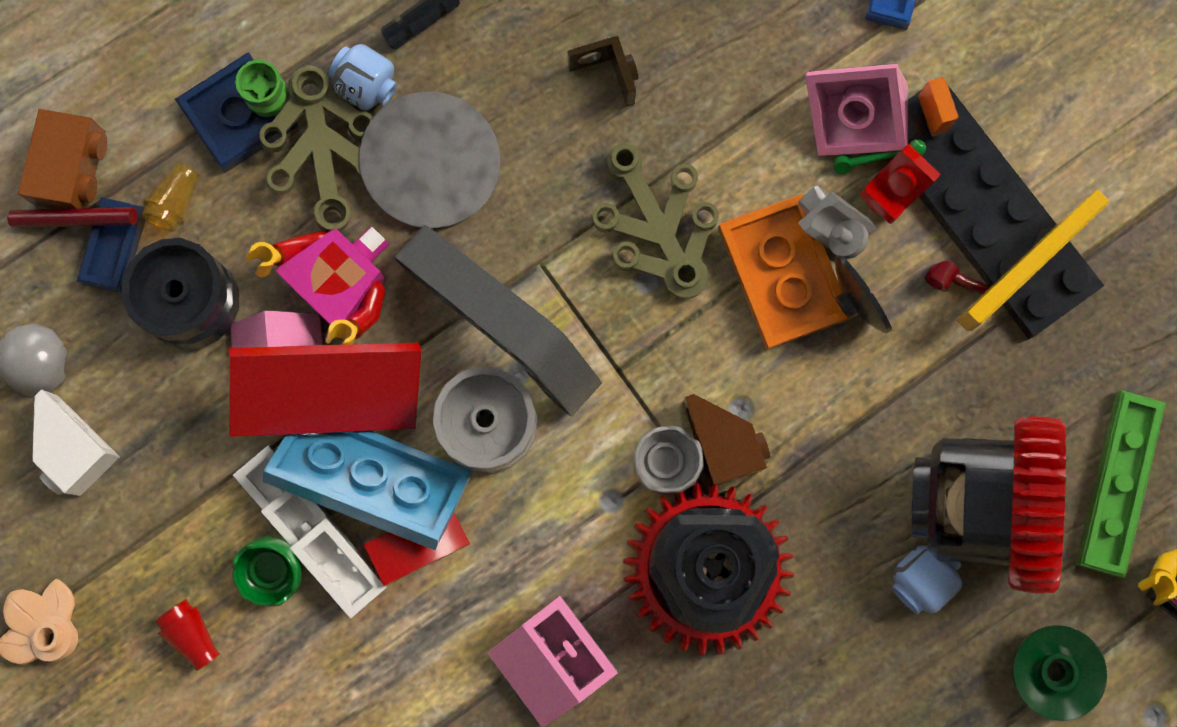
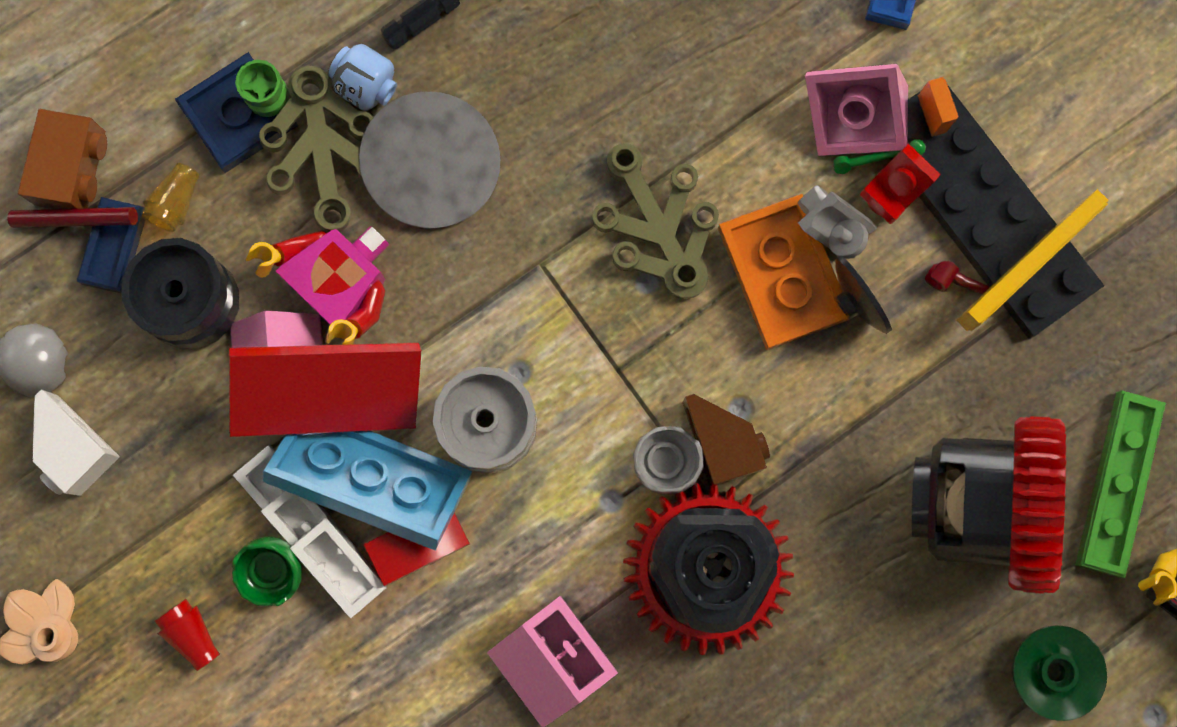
dark grey beam [394,225,602,417] -> none
dark brown bracket [567,35,639,107] -> none
light blue head [891,545,962,614] -> none

